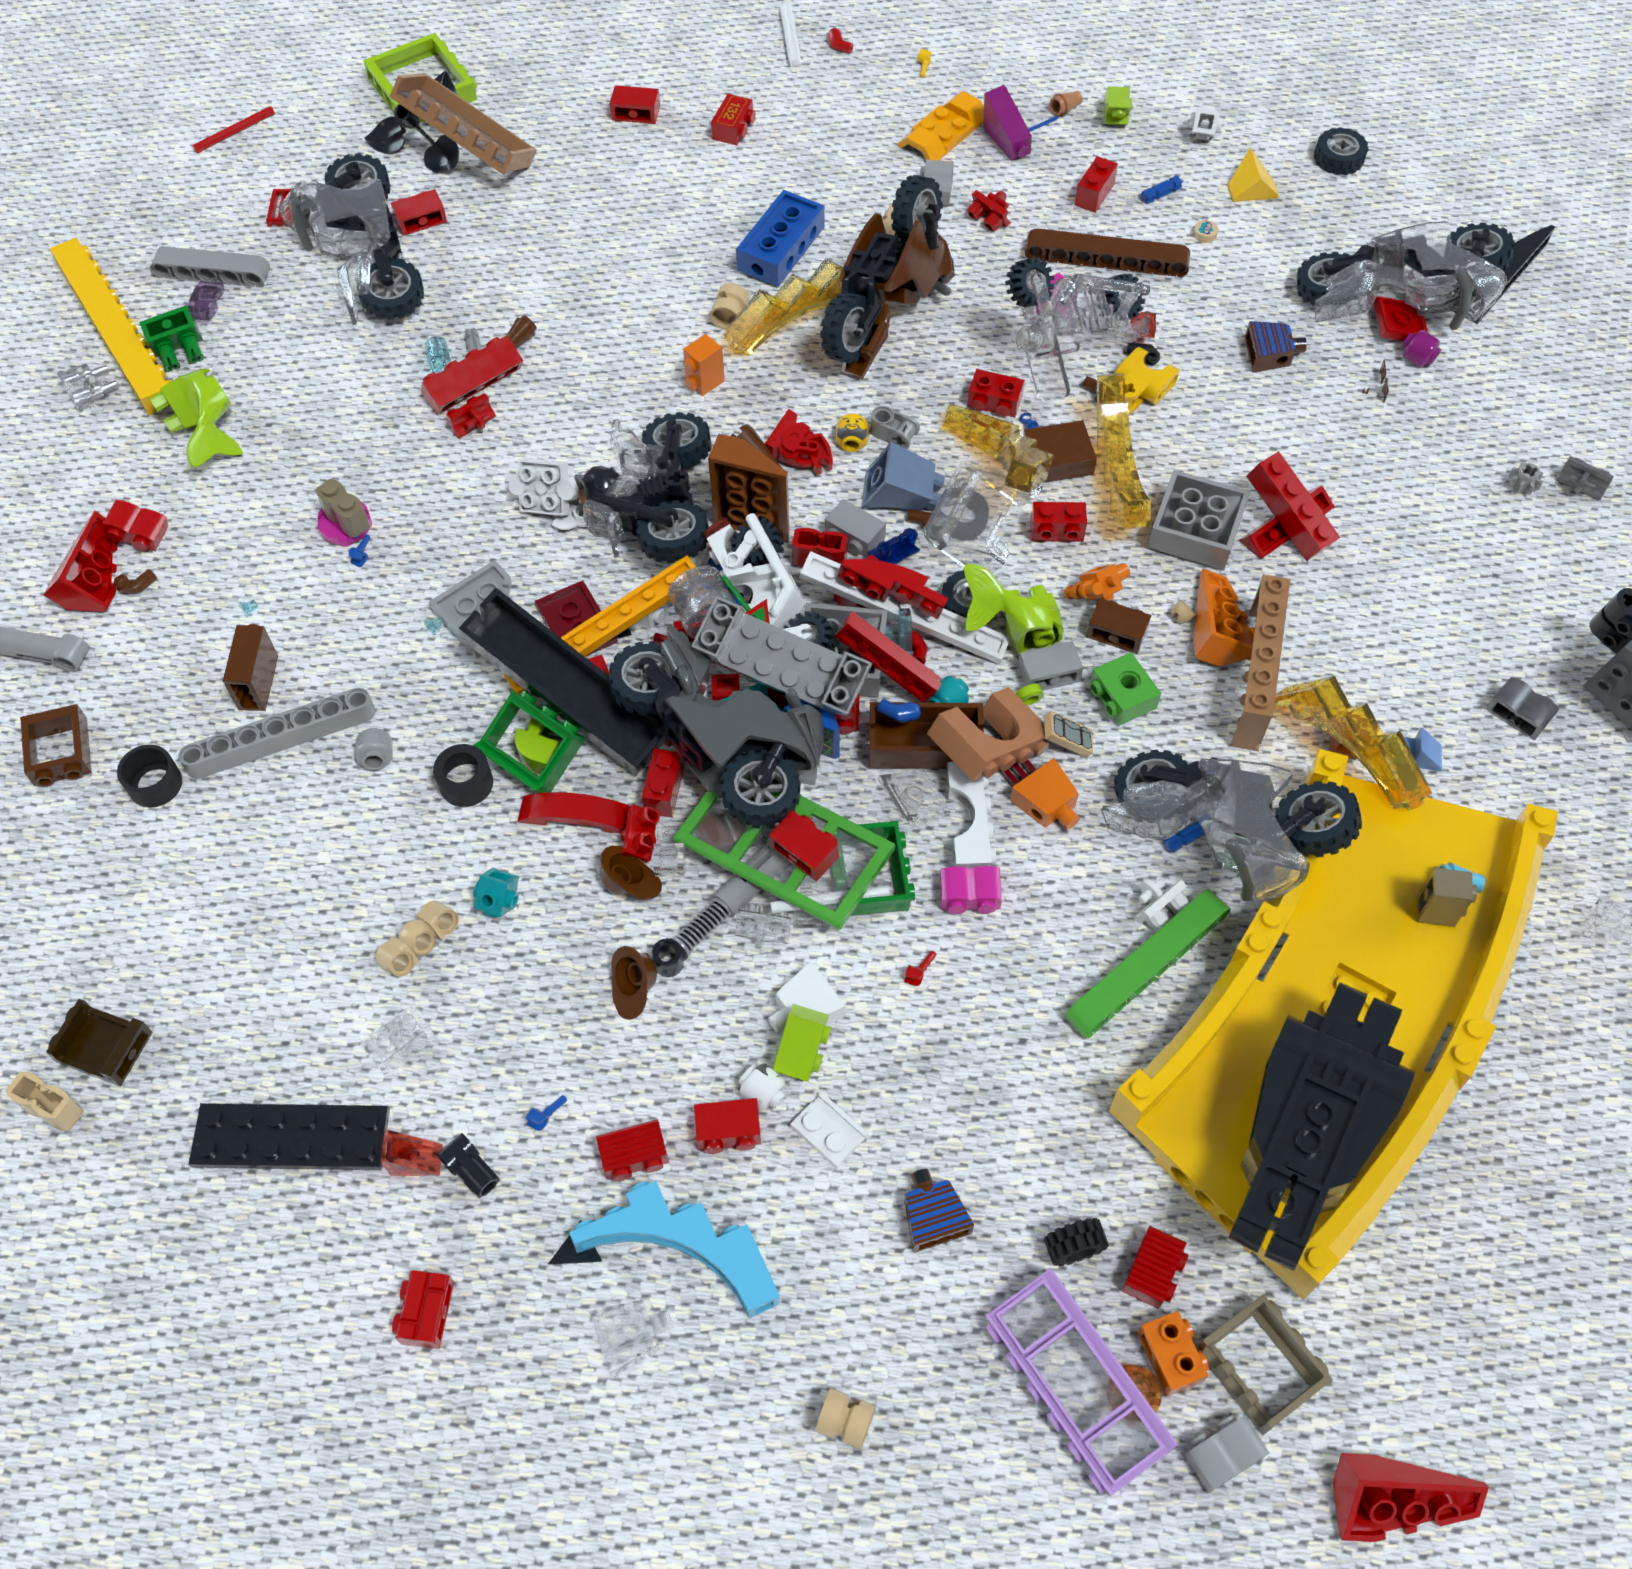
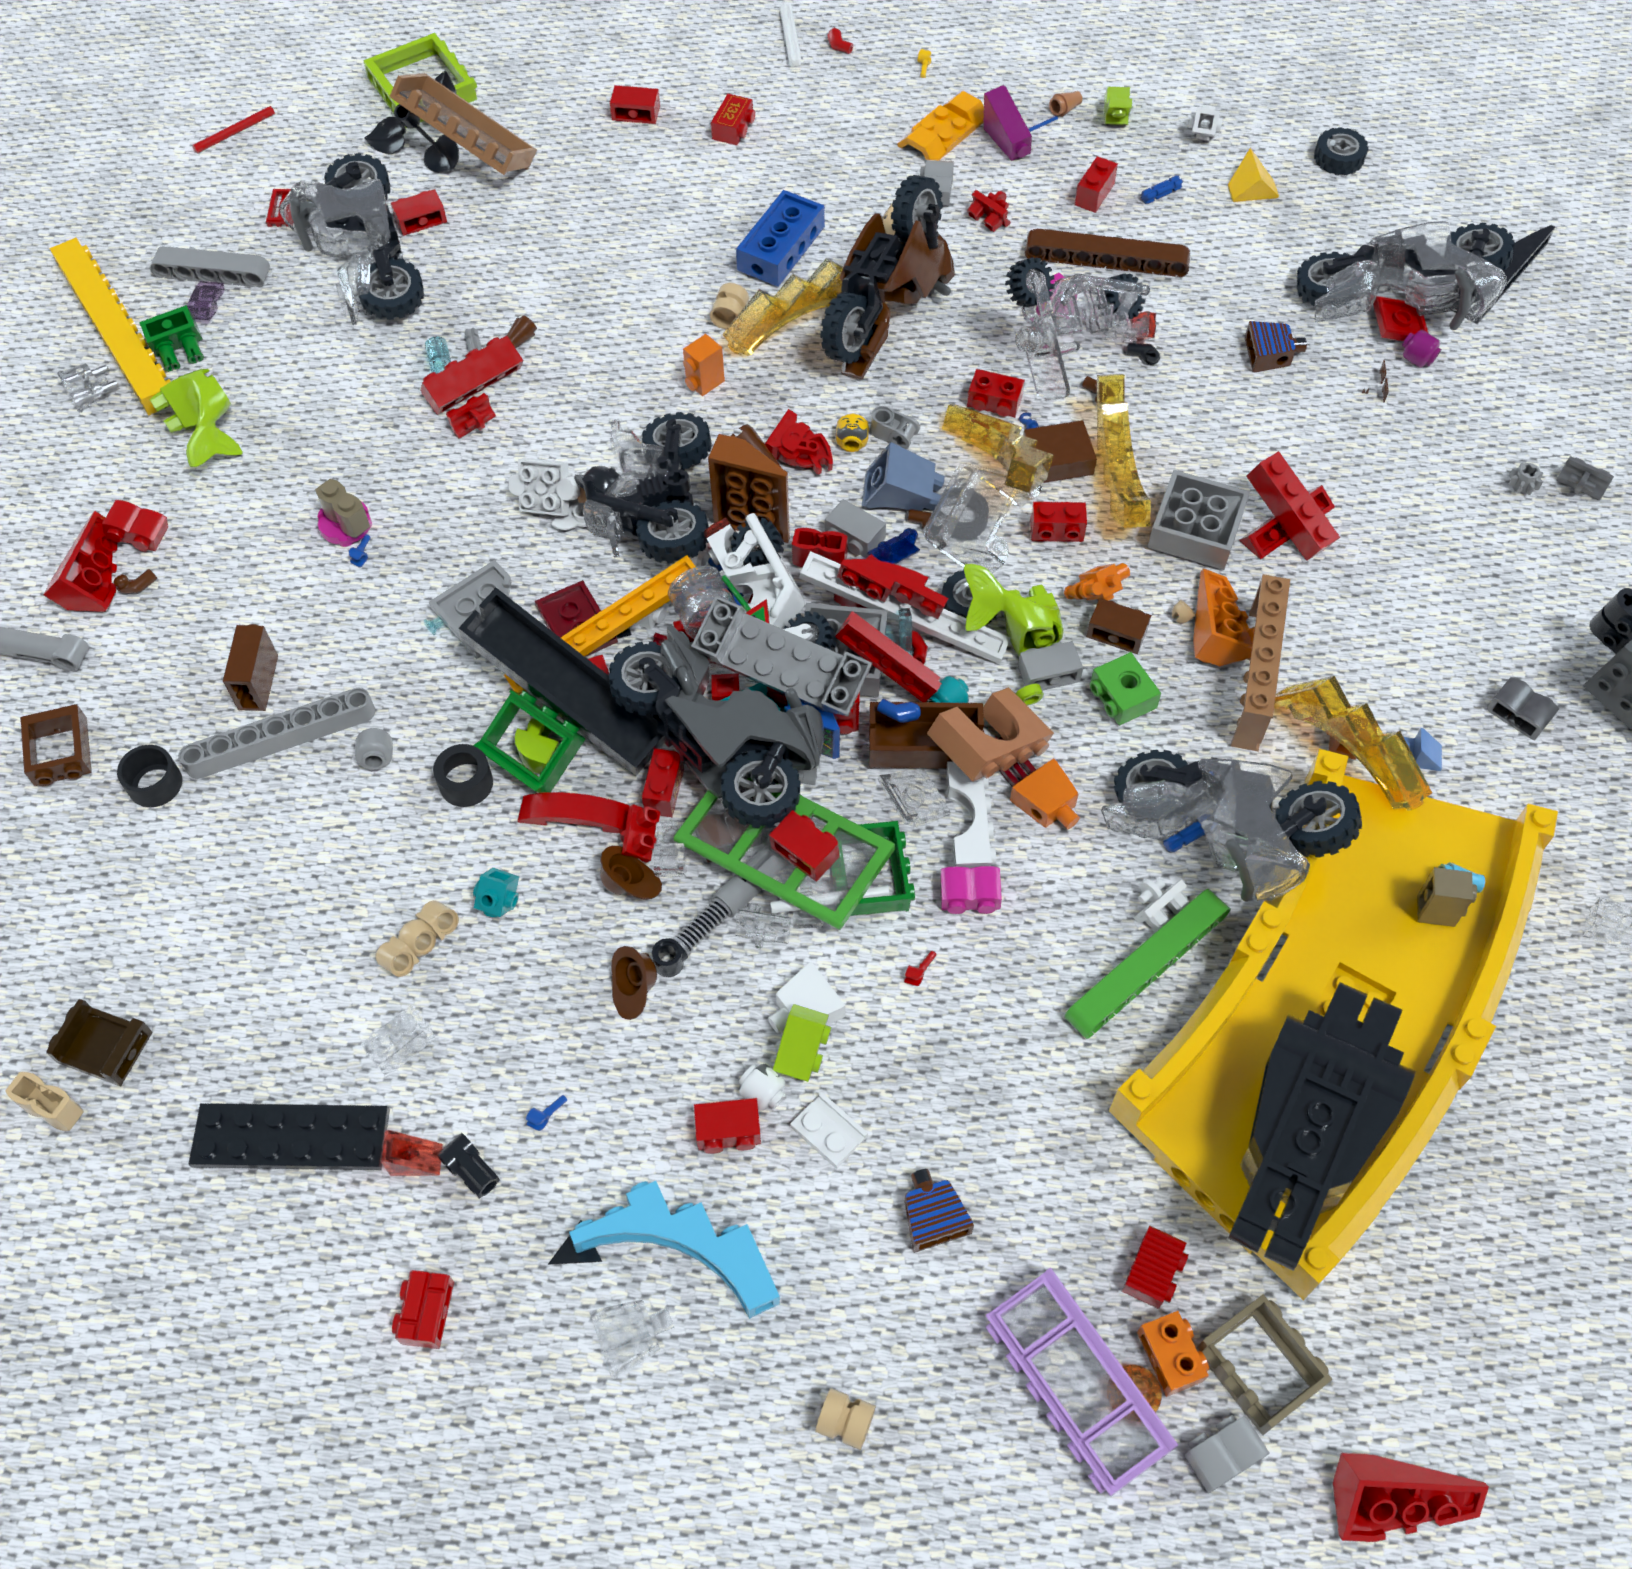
clear light blue piece [239,600,258,618] -> none
red brick [596,1119,669,1182] -> none
tile [1044,711,1093,757] -> none
black tyre [1044,1218,1109,1266] -> none
yellow piece [1112,347,1180,415] -> none
tan tile [1193,220,1218,243] -> none

